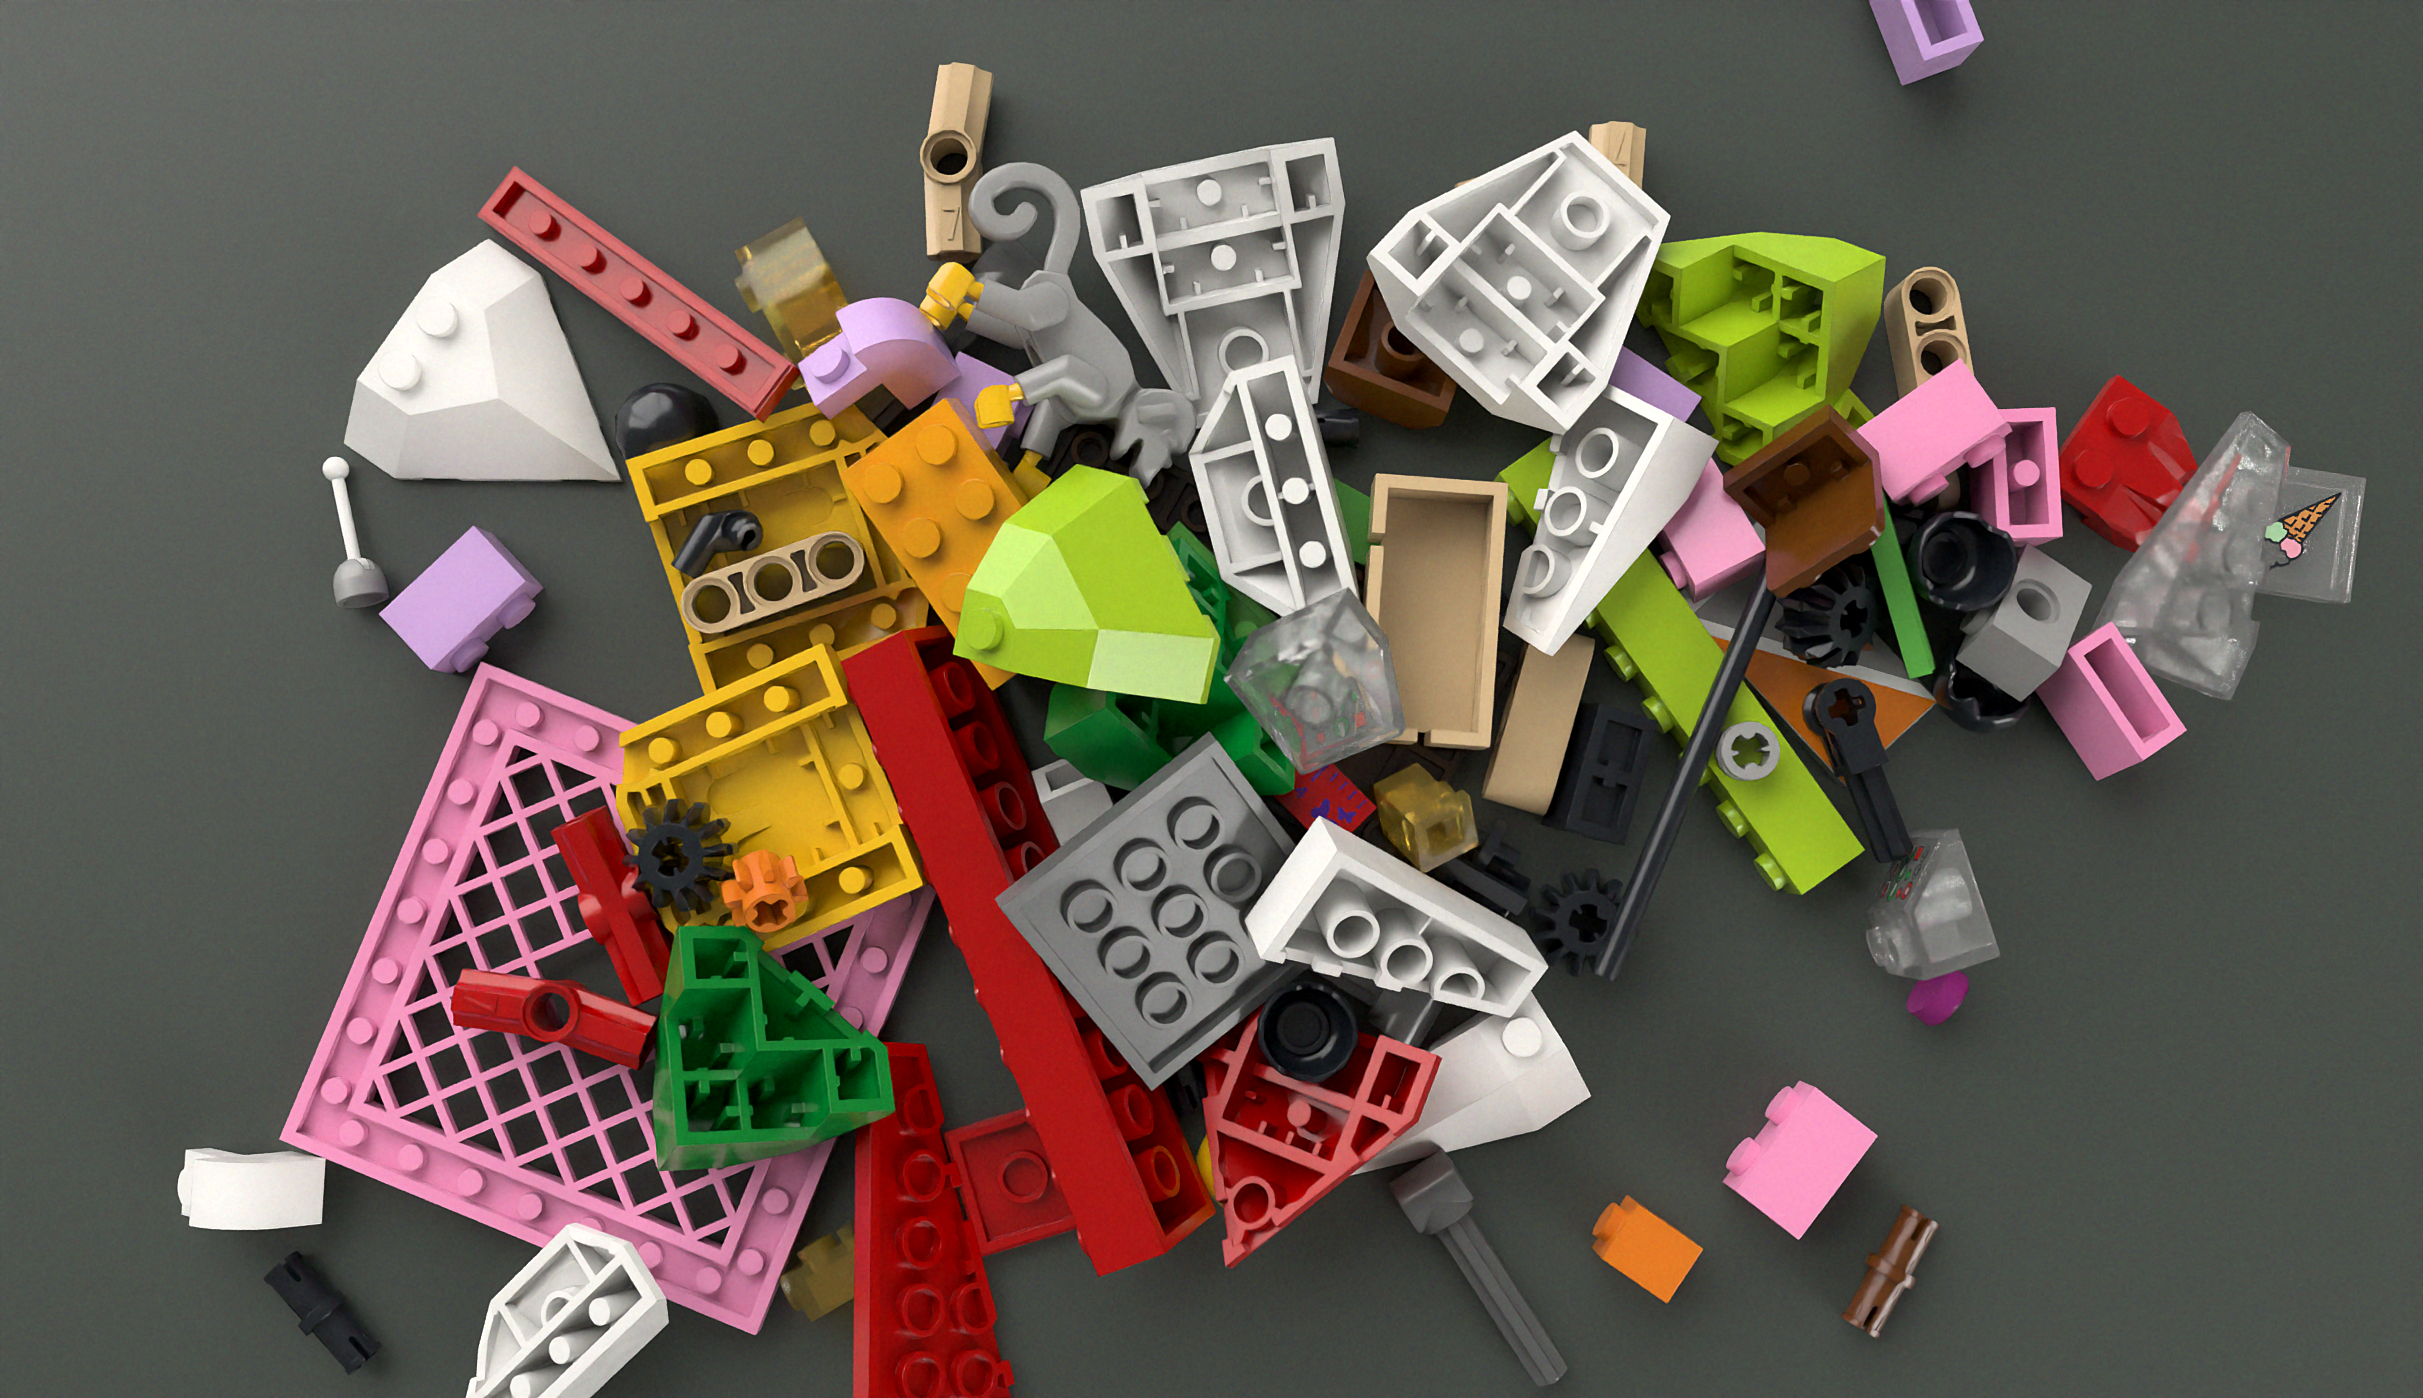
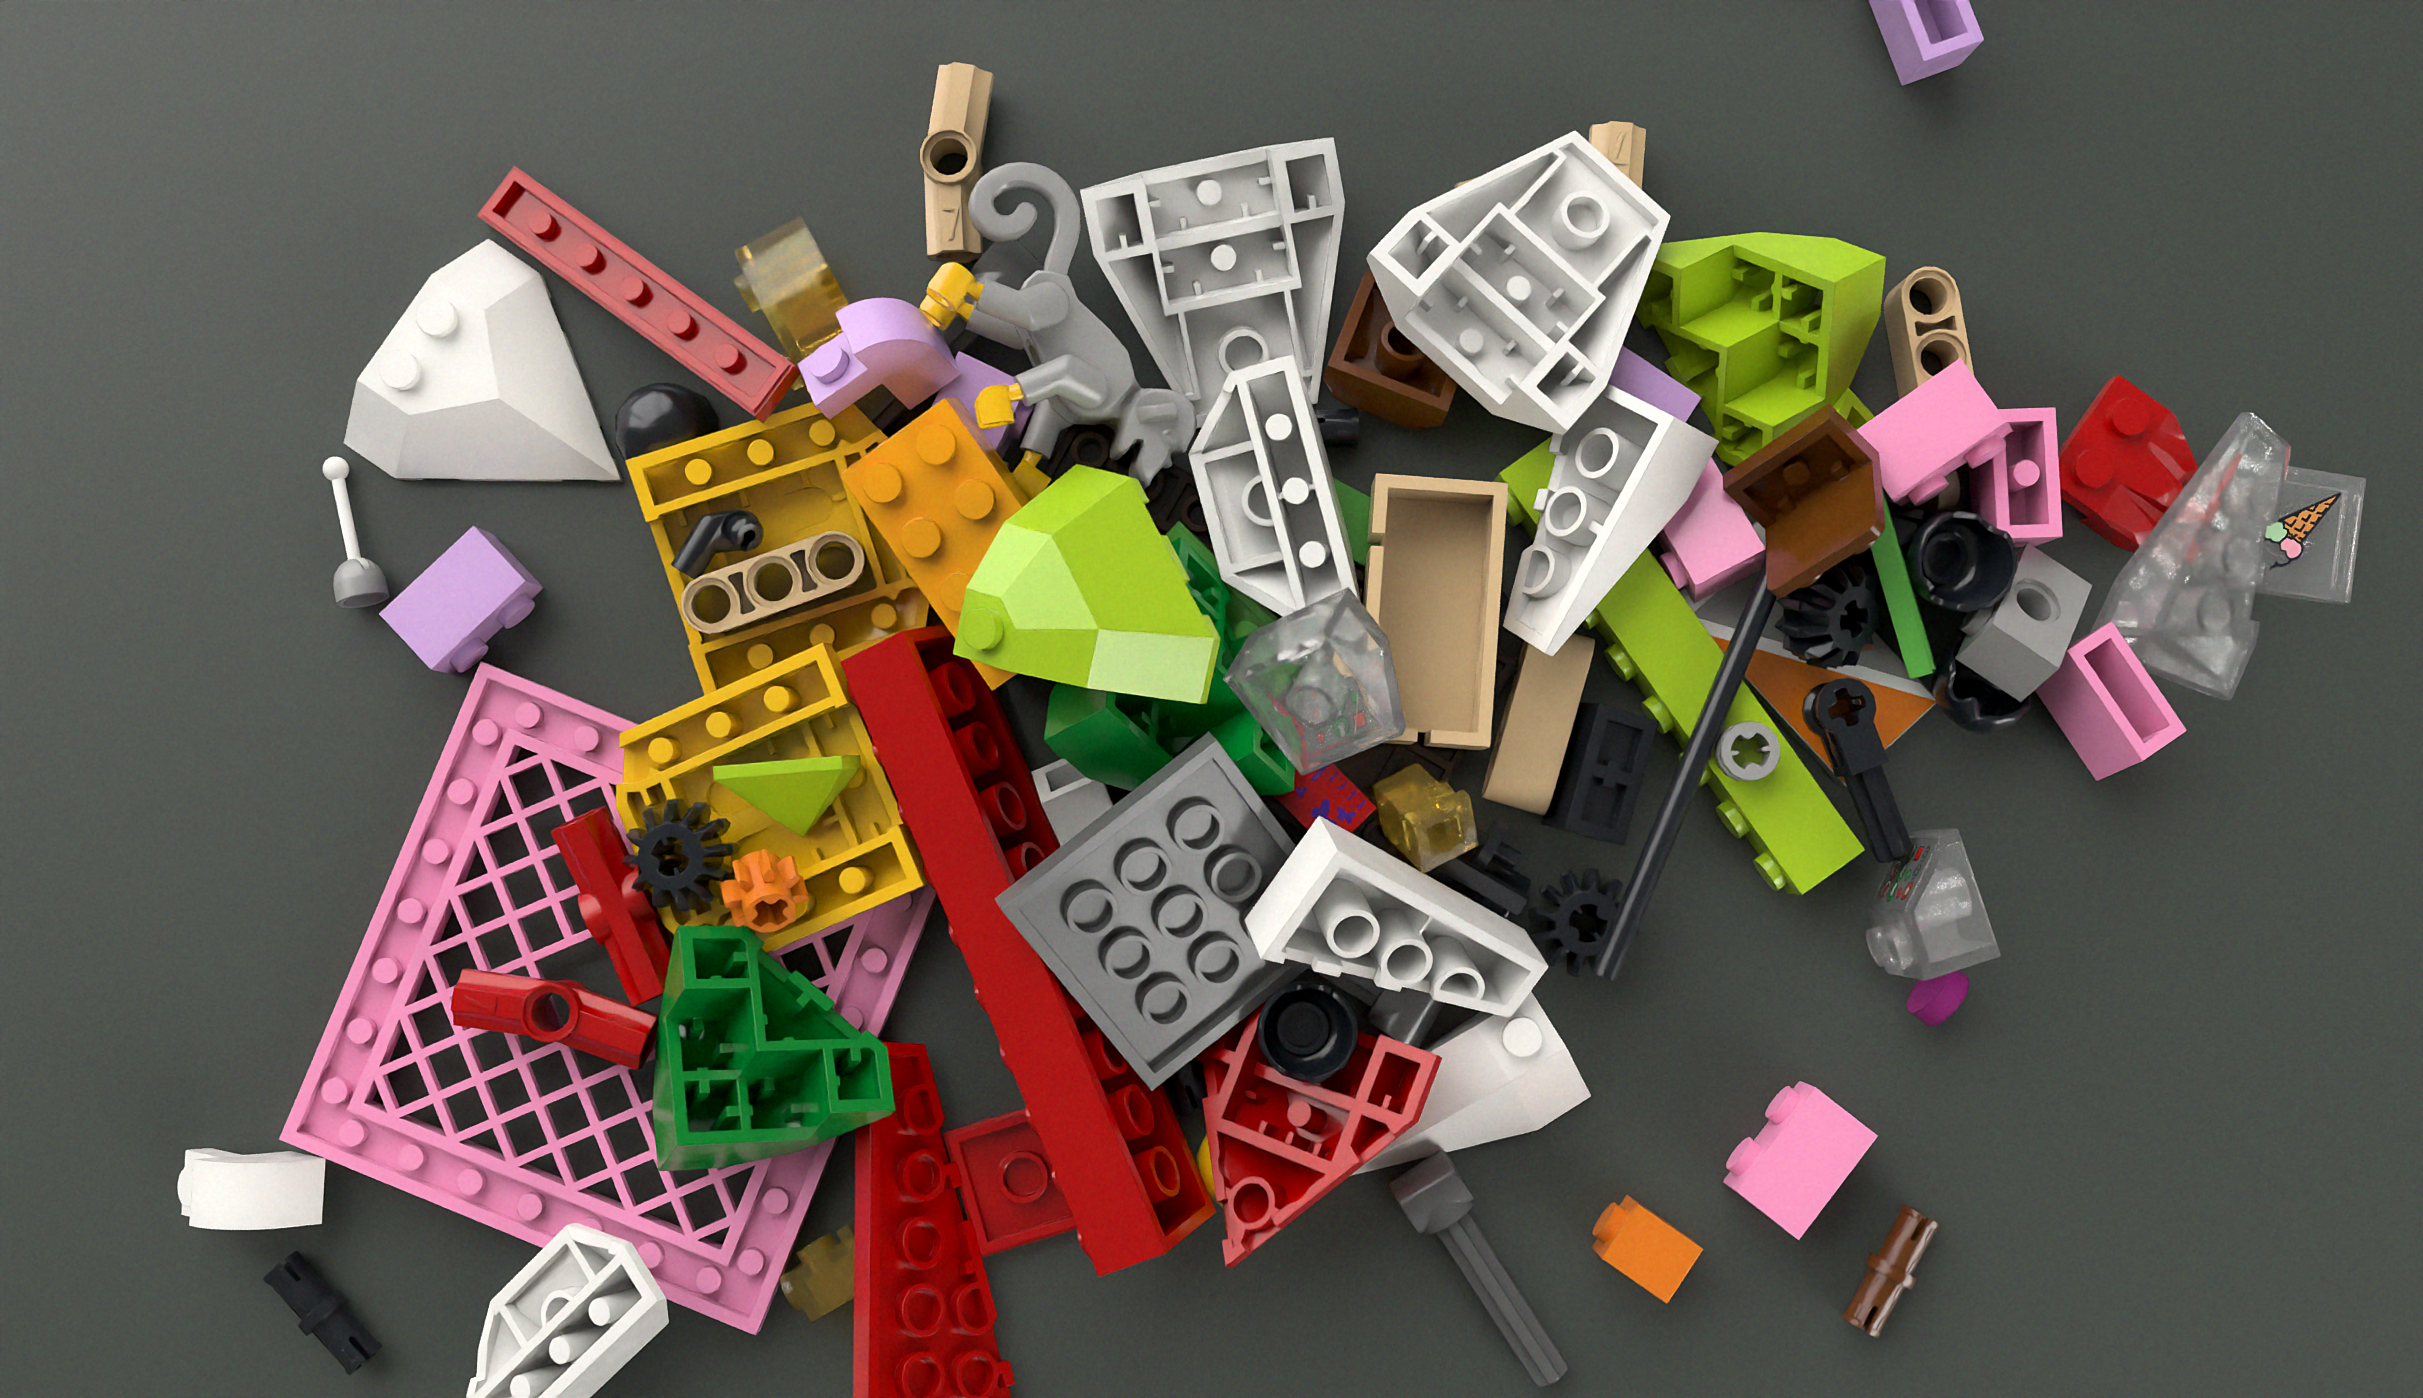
none -> lime slope [713,755,861,838]

